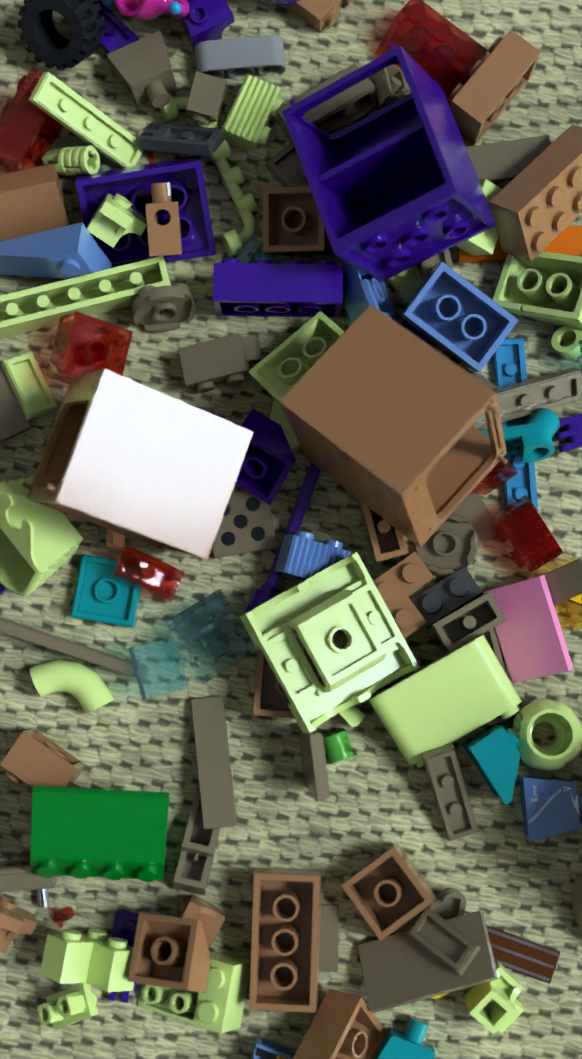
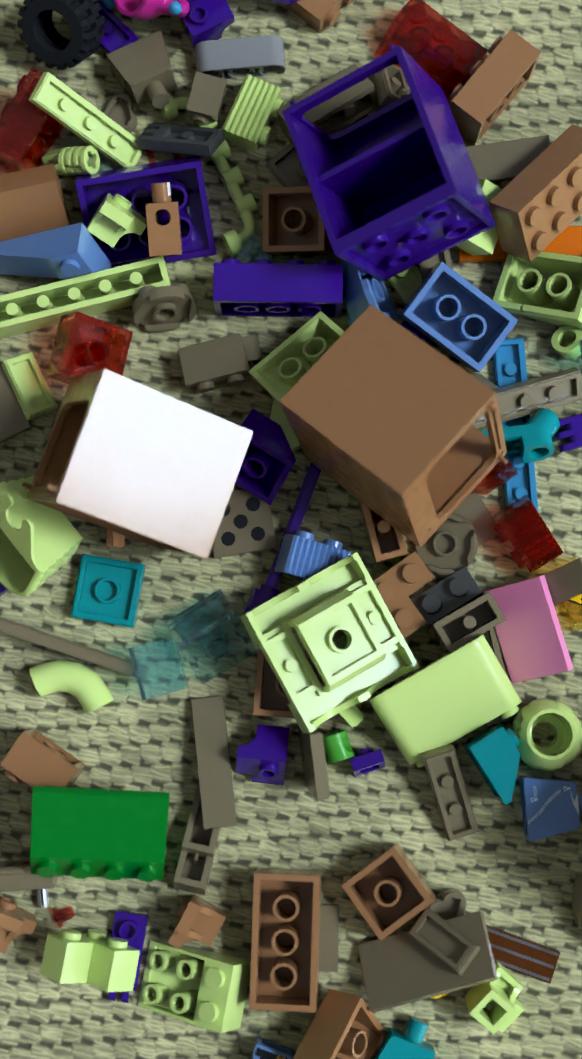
yellowish green hips [38,983,98,1030] -> none
clear red slope [113,544,184,603] -> none
medium nougat slope [128,912,211,993] -> none
none -> dark tan tile [102,93,138,133]
none -> dark purple brick [236,724,290,785]
none -> dark purple plate [350,747,385,777]

